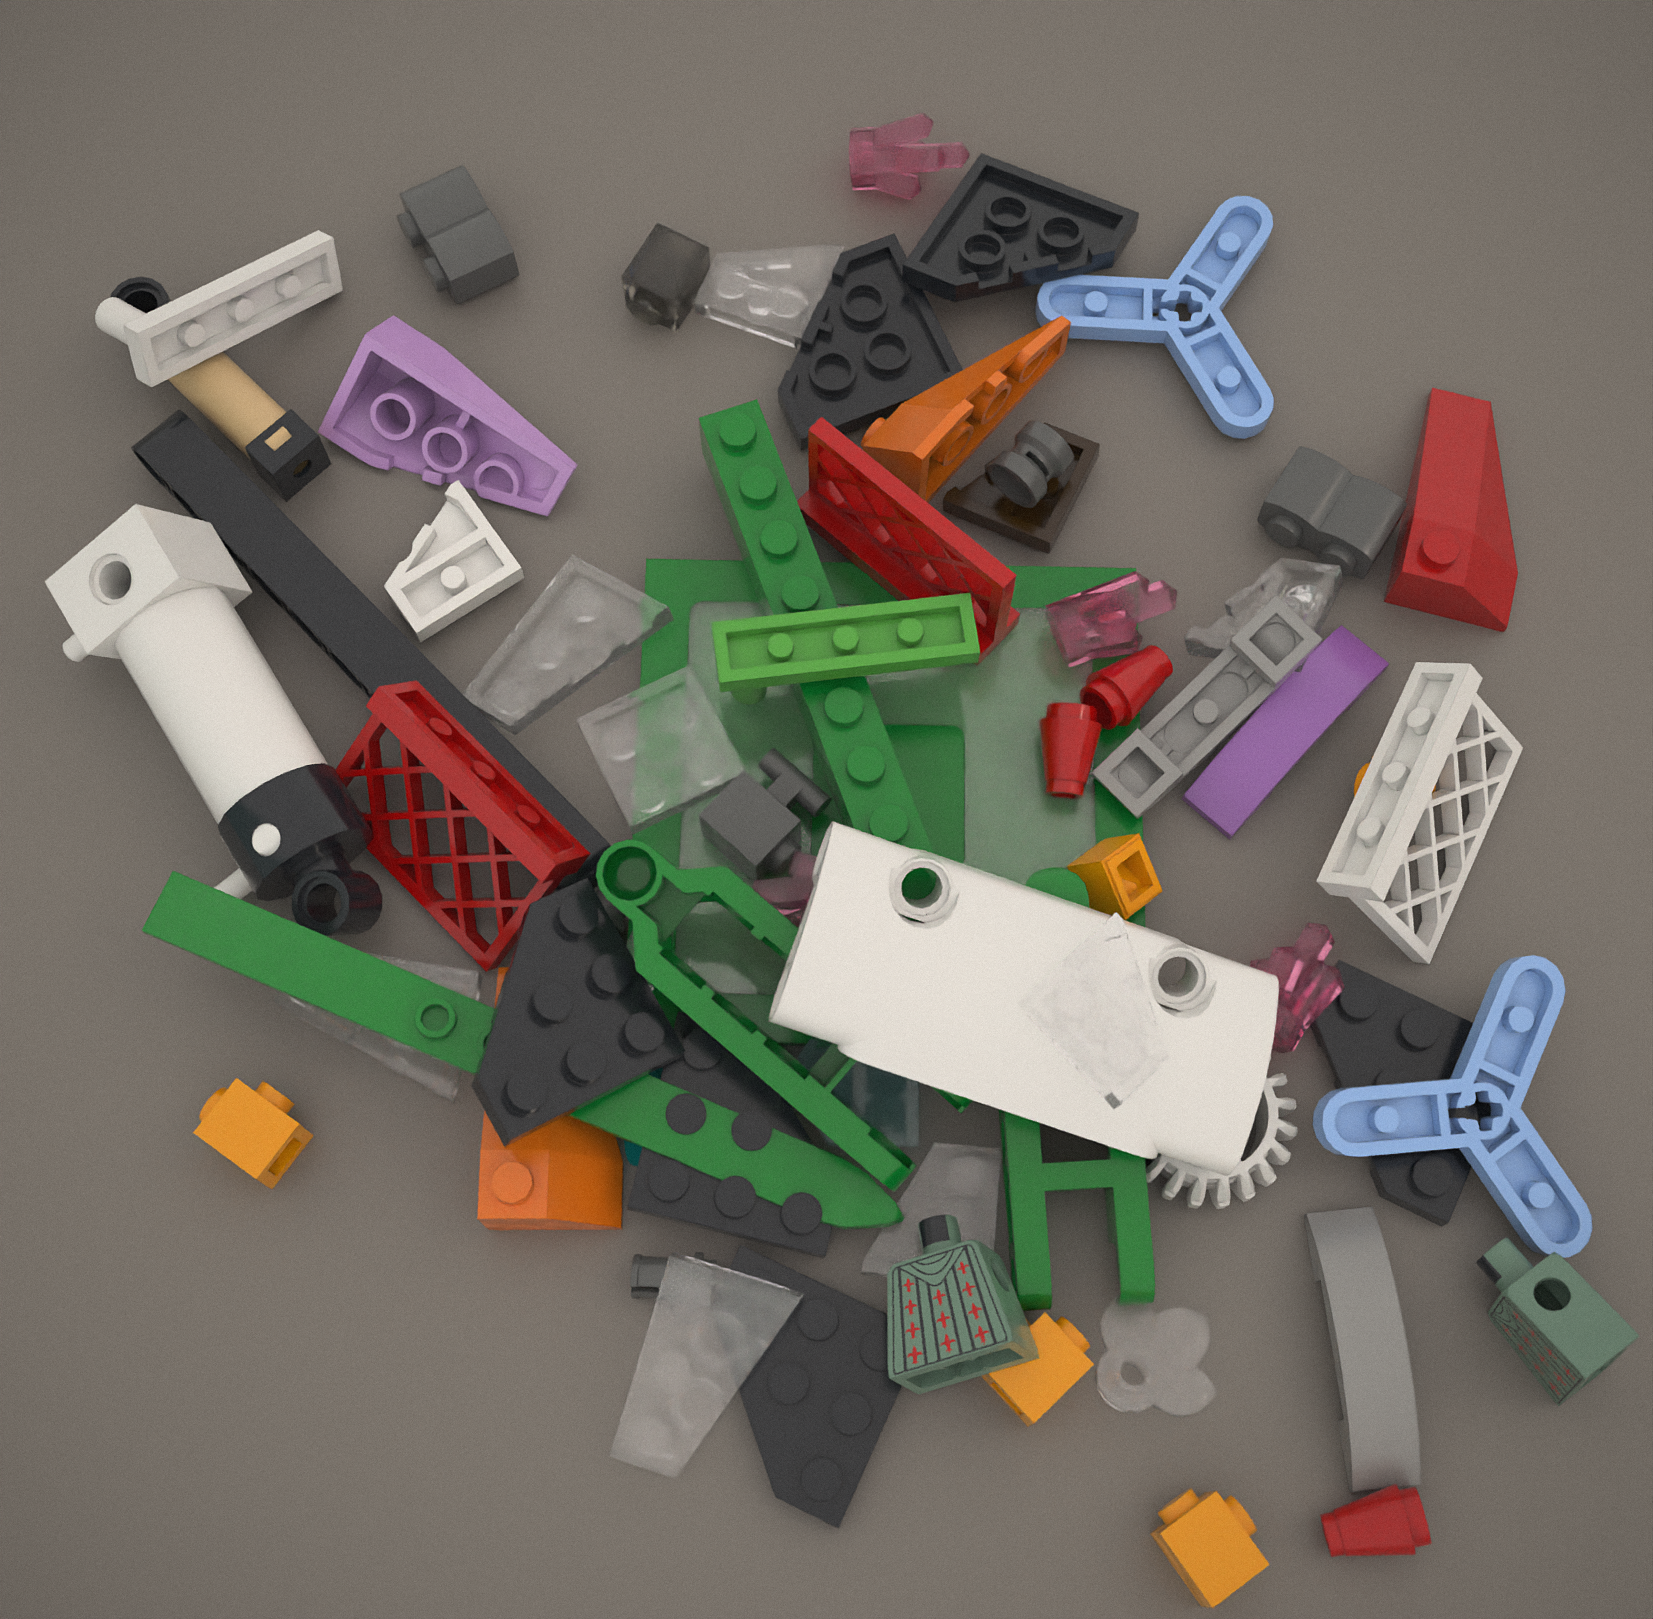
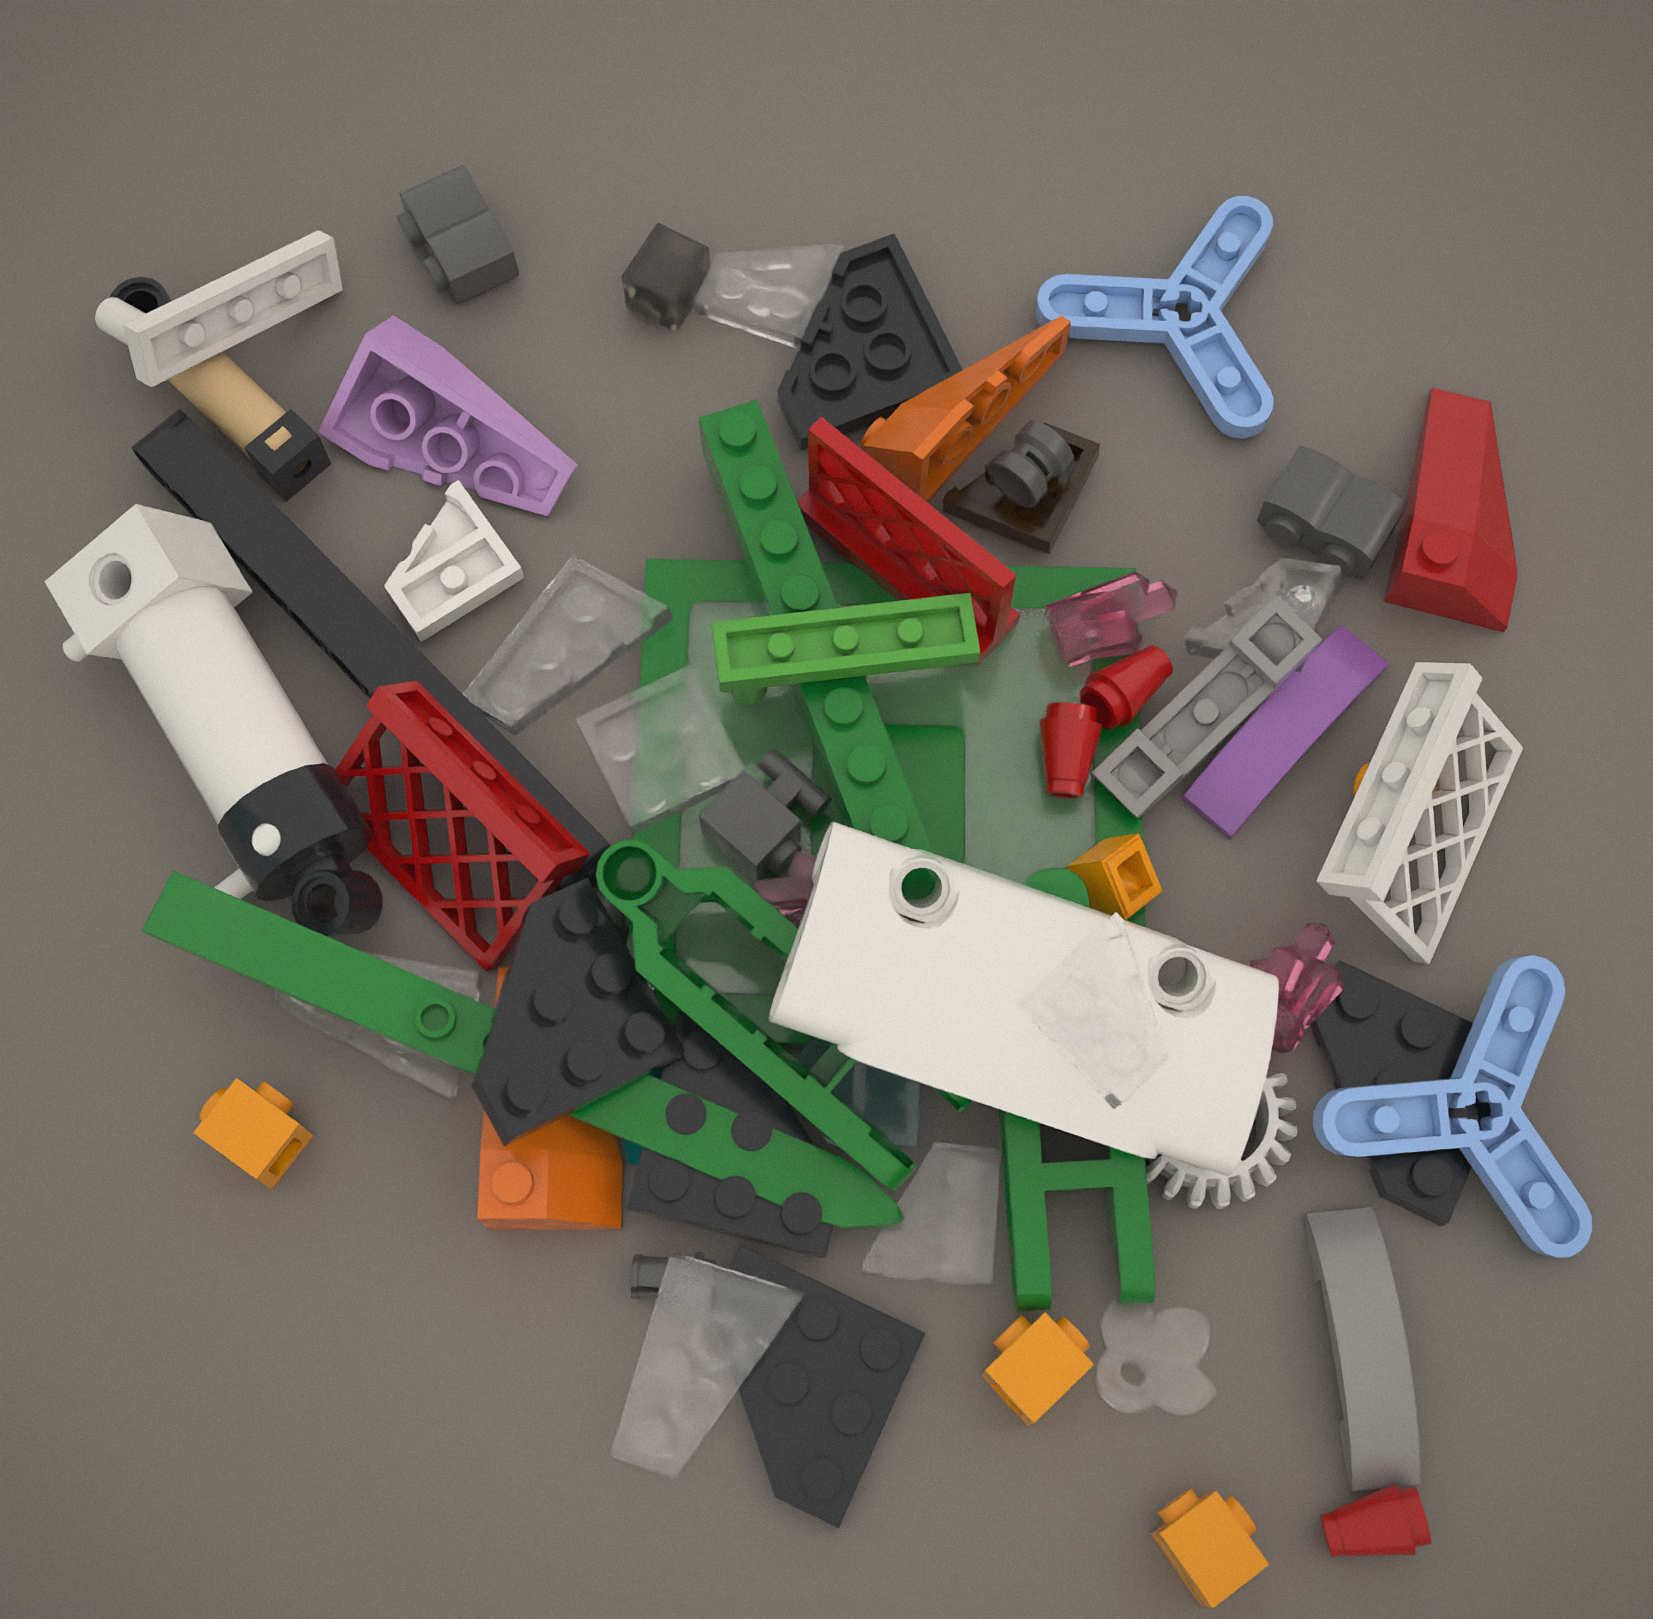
clear pink rock [849,112,970,200] -> none
sand green torso [887,1215,1039,1395] -> none
black plate [902,153,1139,302] -> none
sand green torso [1476,1237,1640,1406] -> none

